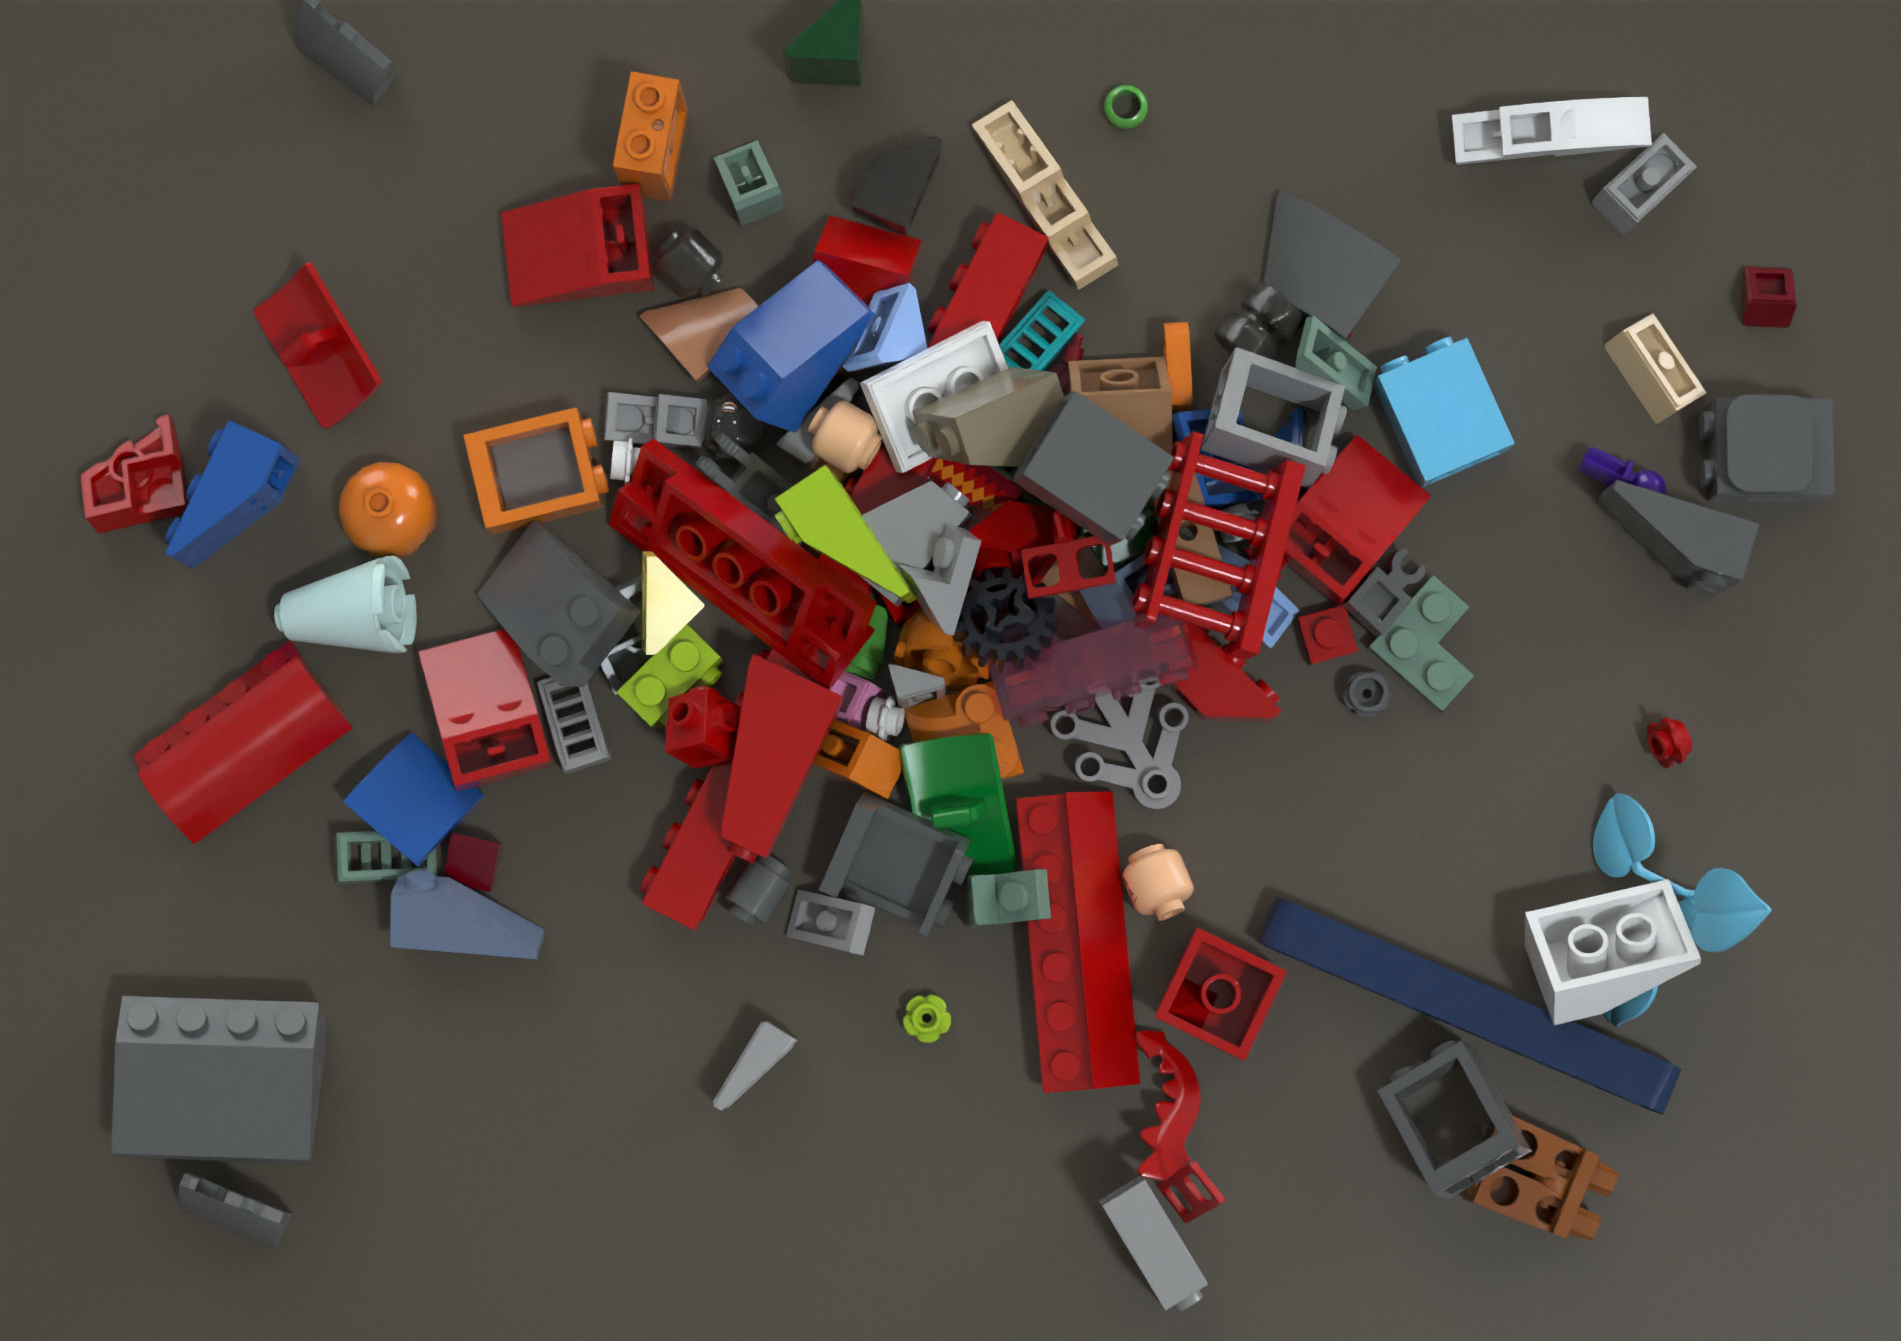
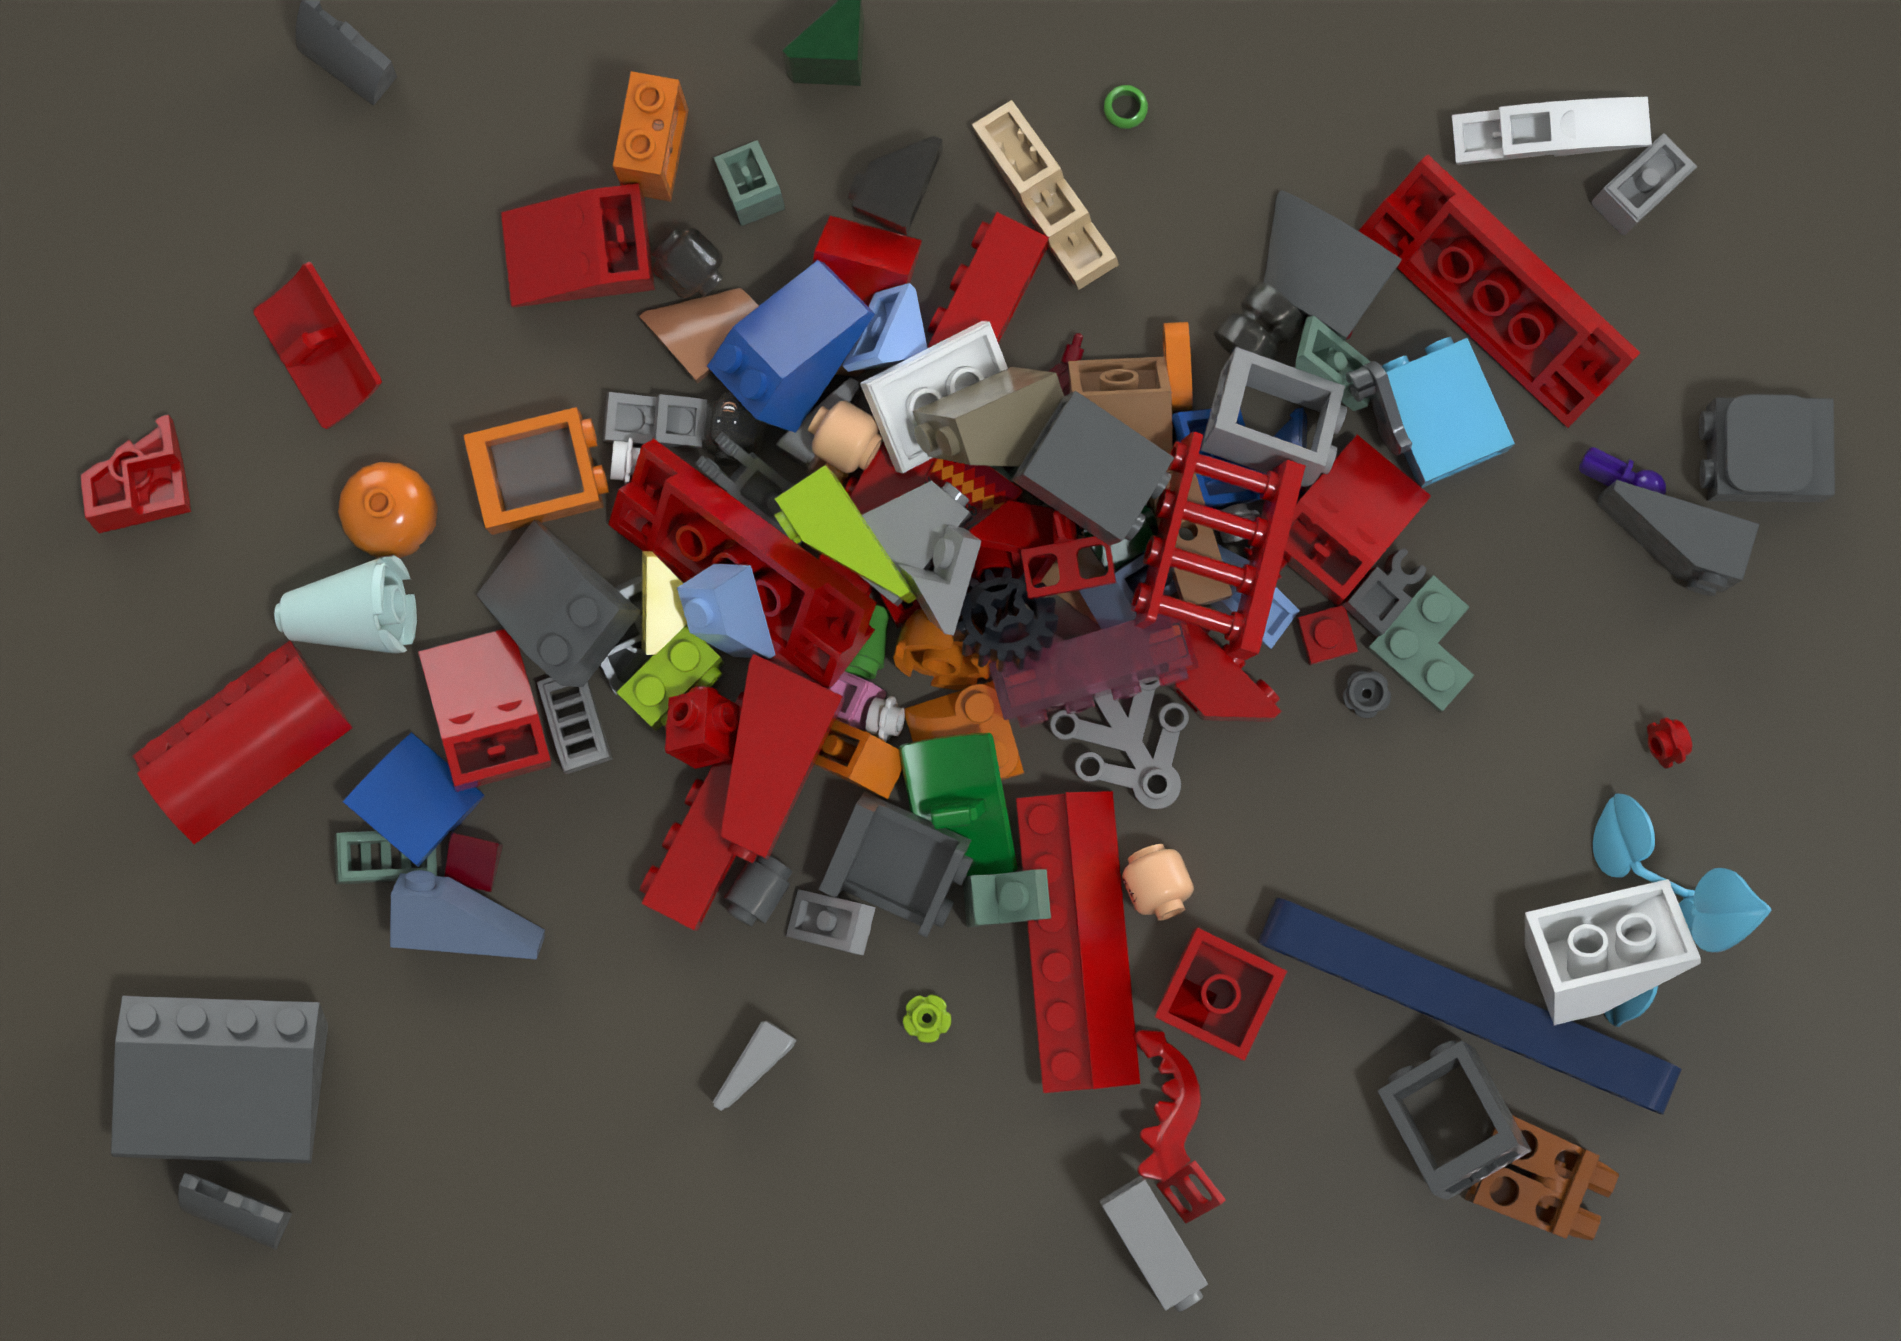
blue slope [165,420,300,569] -> none
light grey slope [888,664,946,709] -> none
teal slope [999,290,1086,371] -> none
tan slope [1604,313,1706,424] -> none
dark red slope [1742,267,1797,328] -> none
none -> light blue slope [677,564,776,659]
none -> dark grey piece [1345,361,1412,456]
none -> red slope [1358,155,1640,428]

